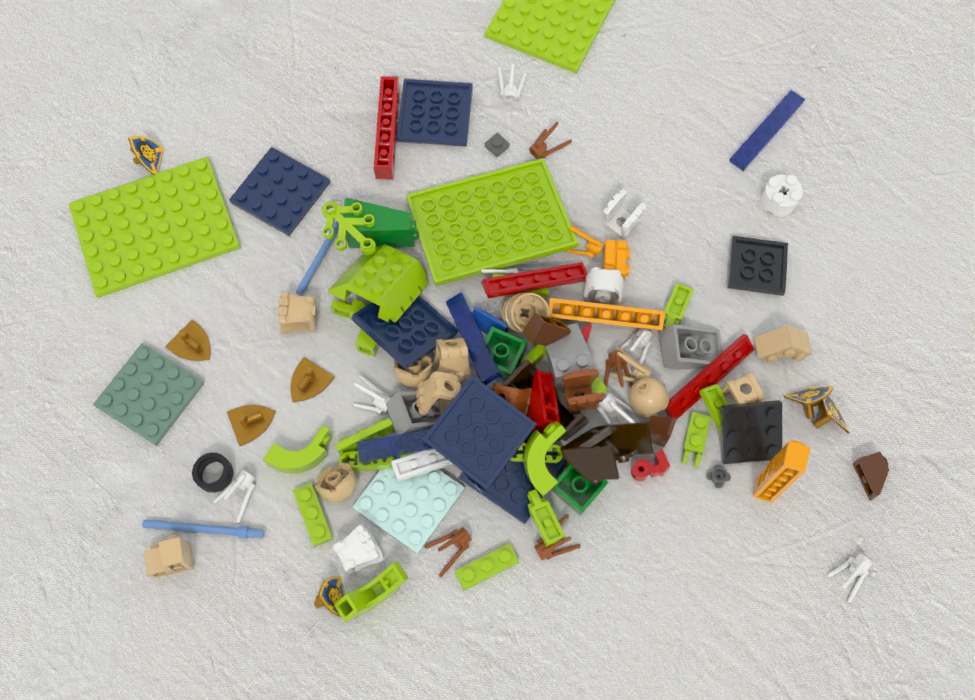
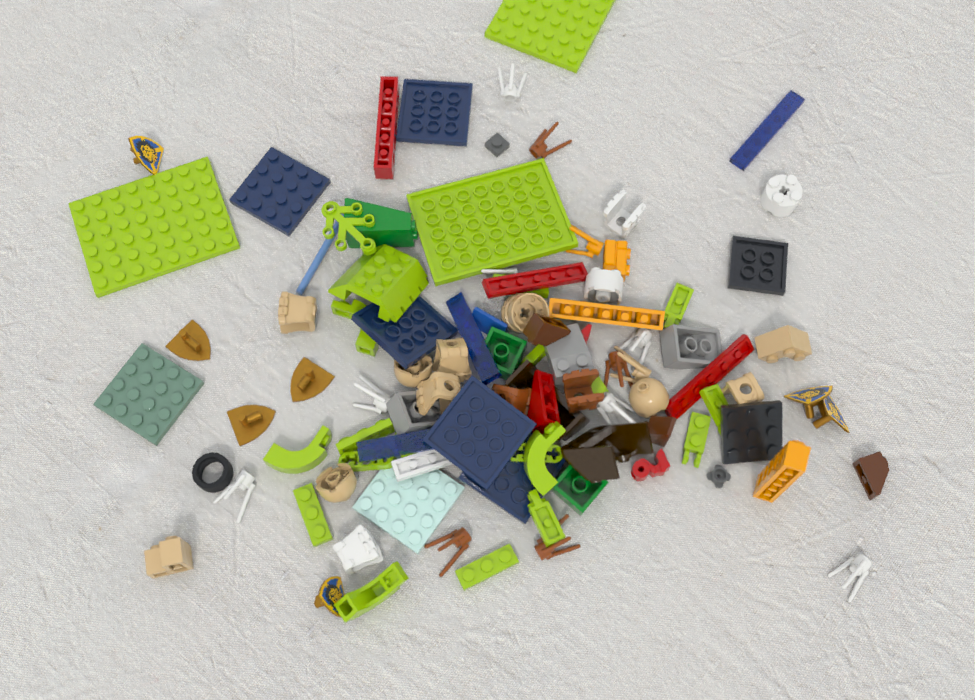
medium blue bar [142,520,265,539] -> none

